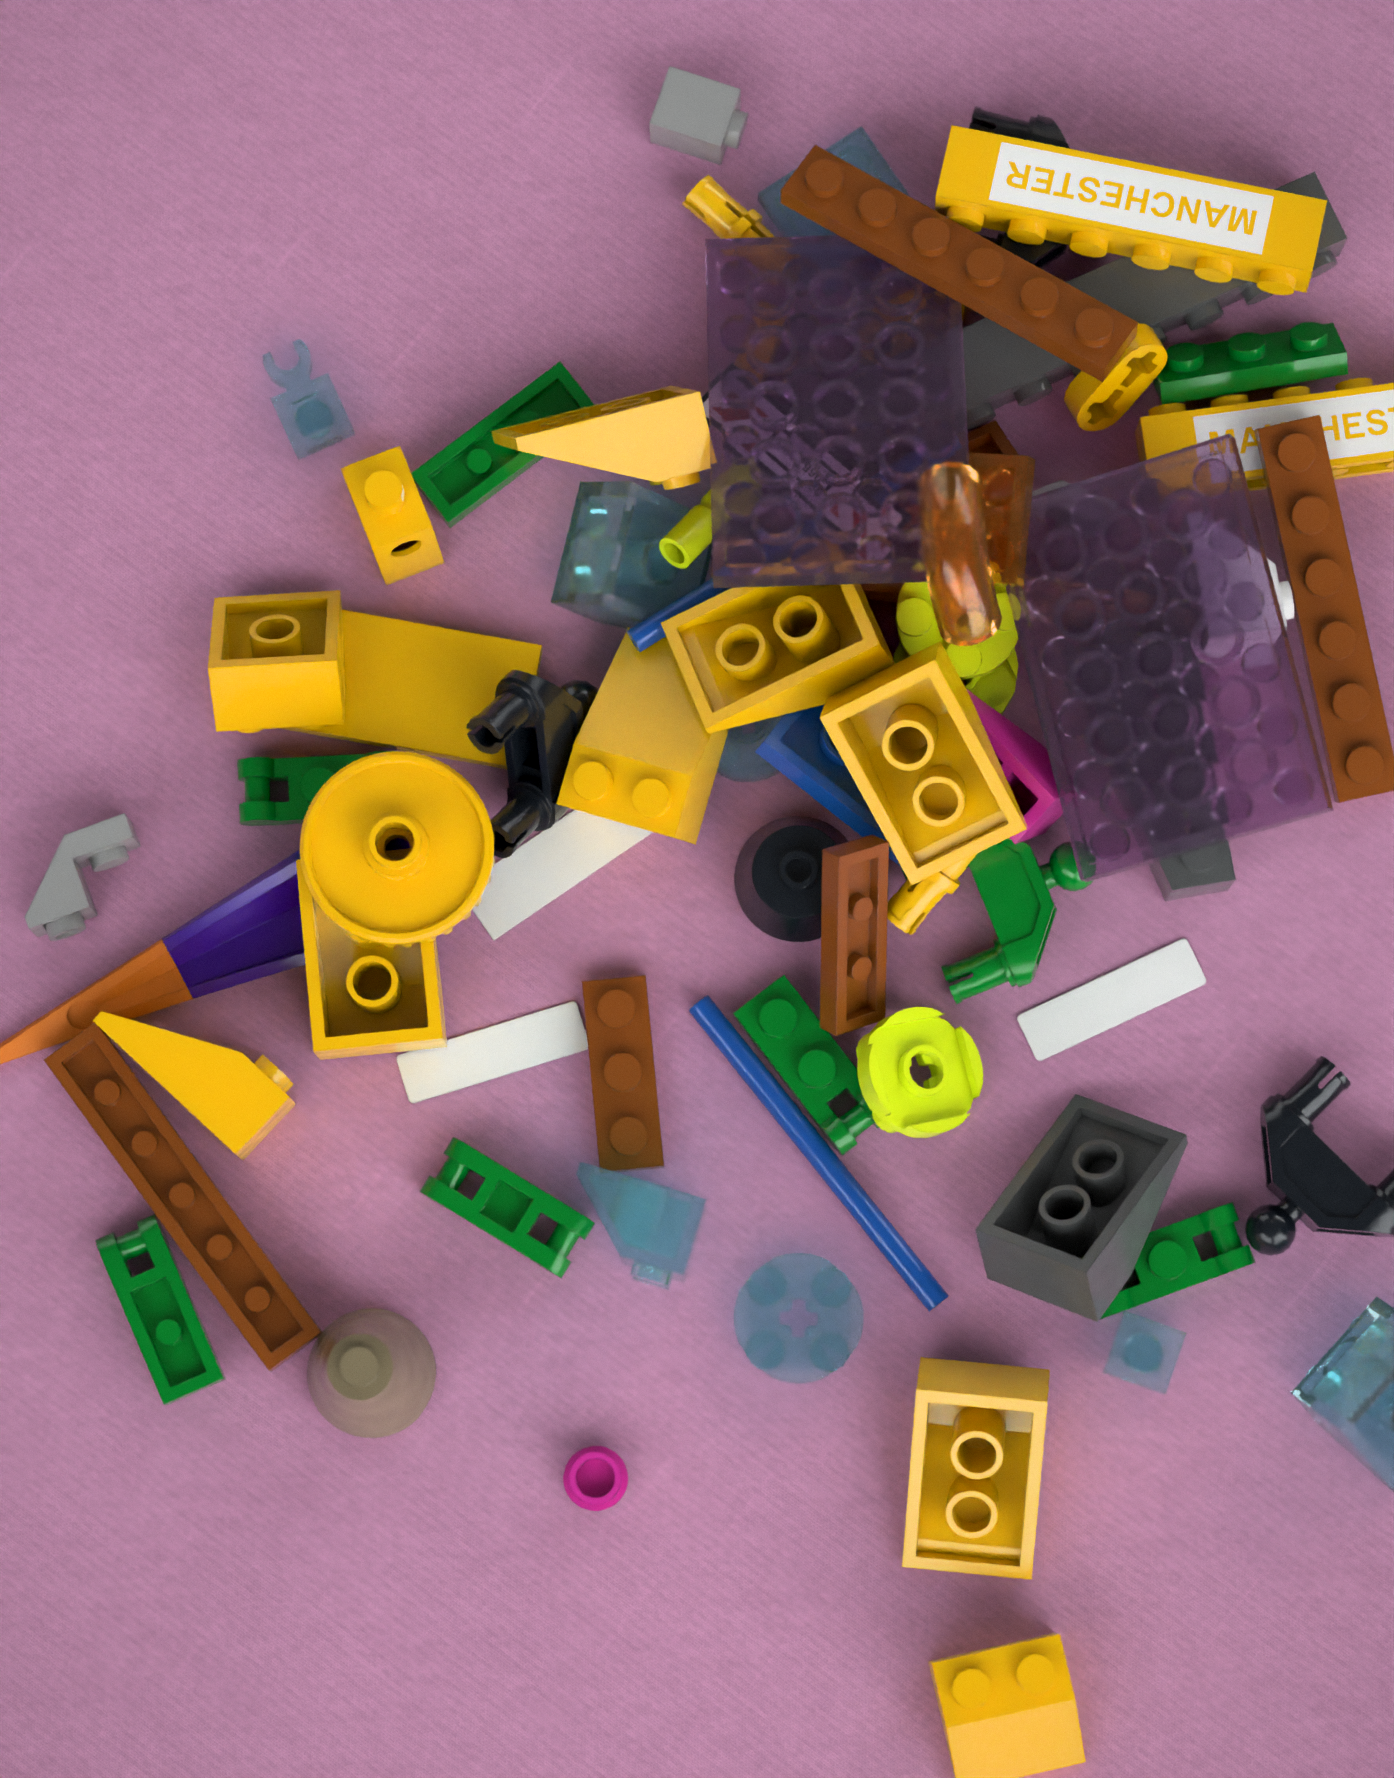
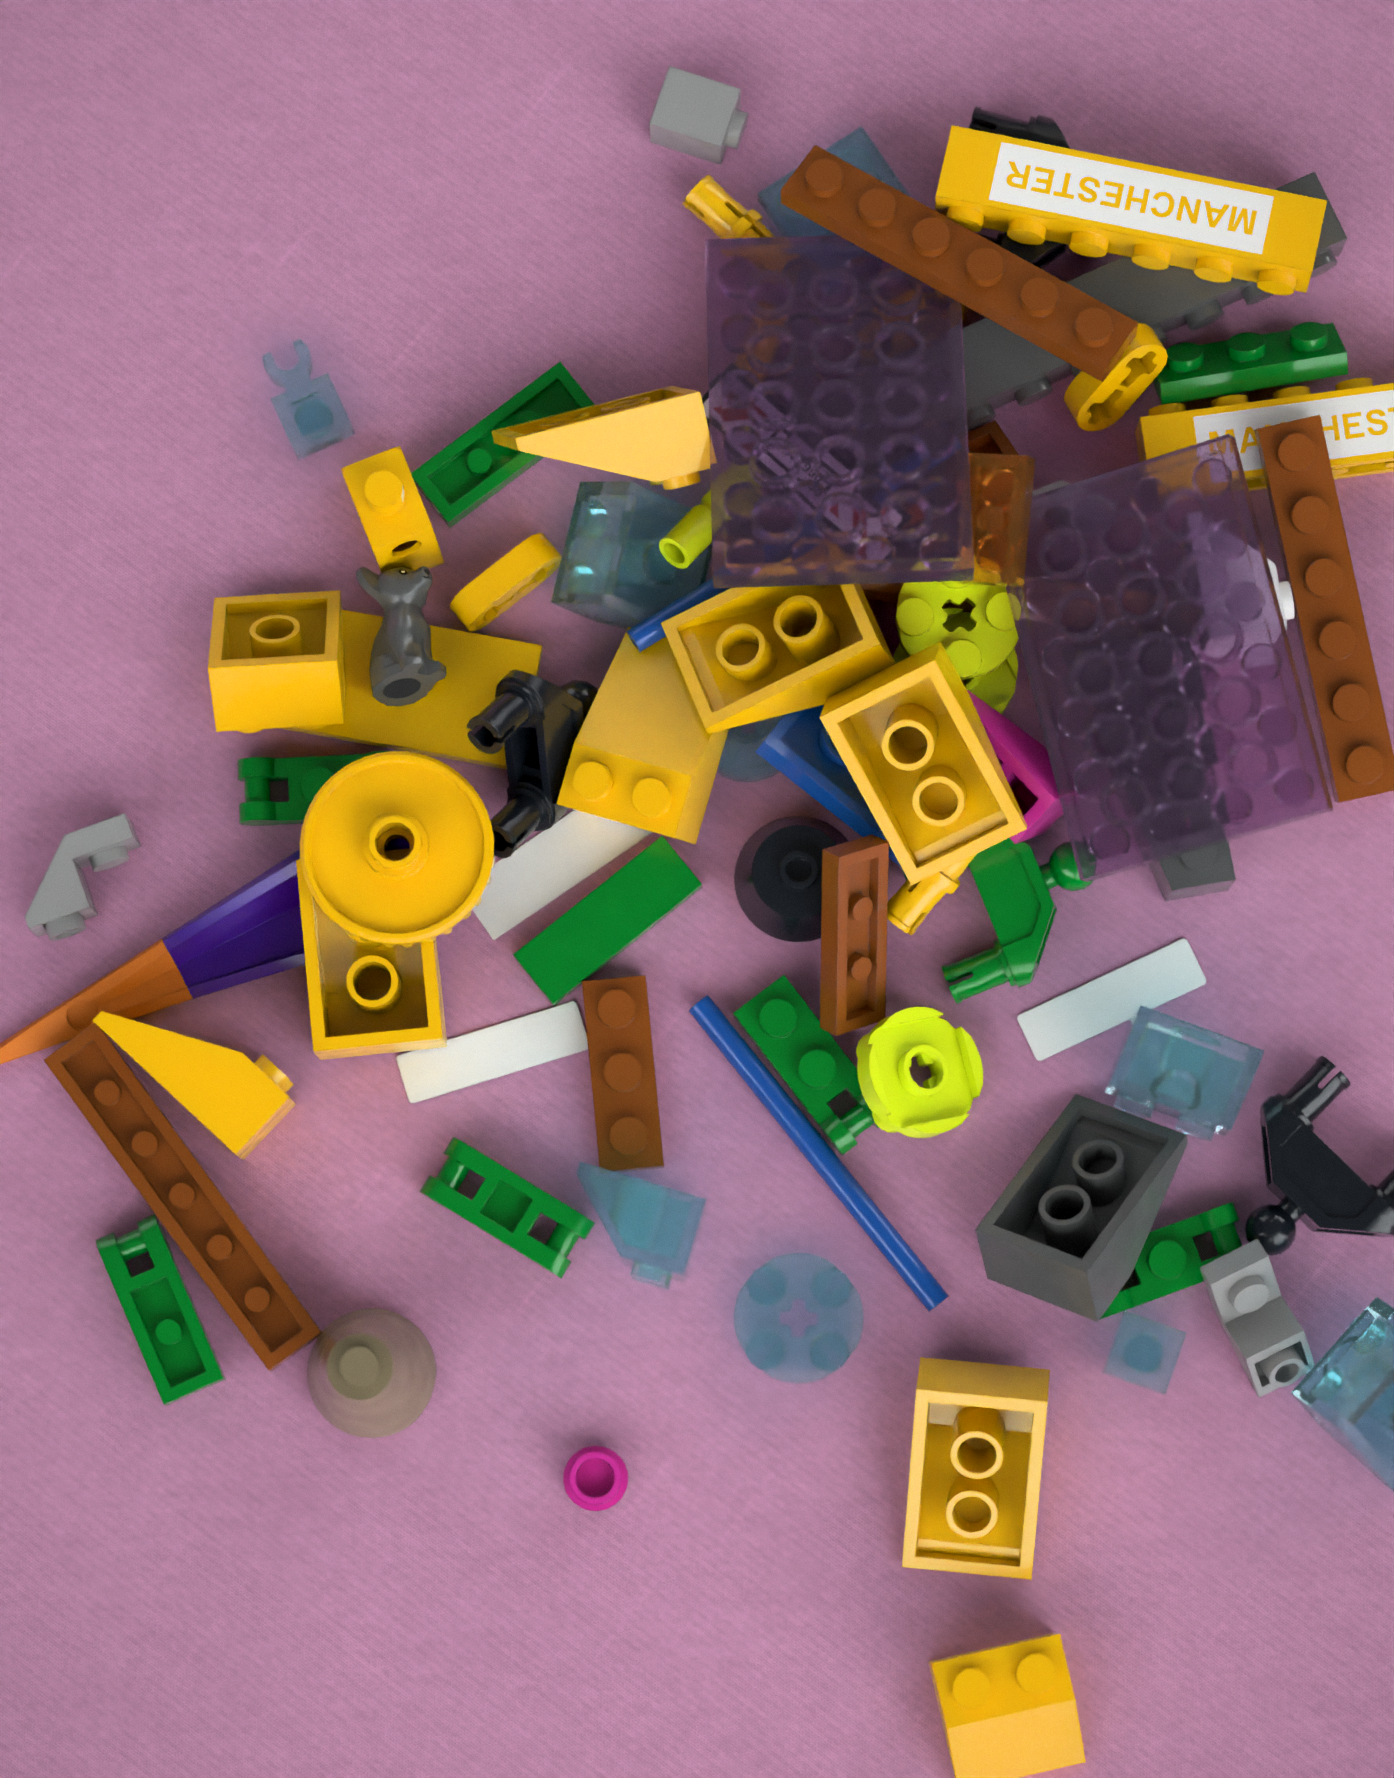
clear orange cylinder [918,462,1002,646] -> none
none -> dark grey animal [356,566,446,706]
none -> yellow beam [450,532,563,632]
none -> green tile [513,836,702,1006]
none -> clear light blue slope [1104,1005,1264,1141]
none -> light grey slope [1200,1239,1316,1398]

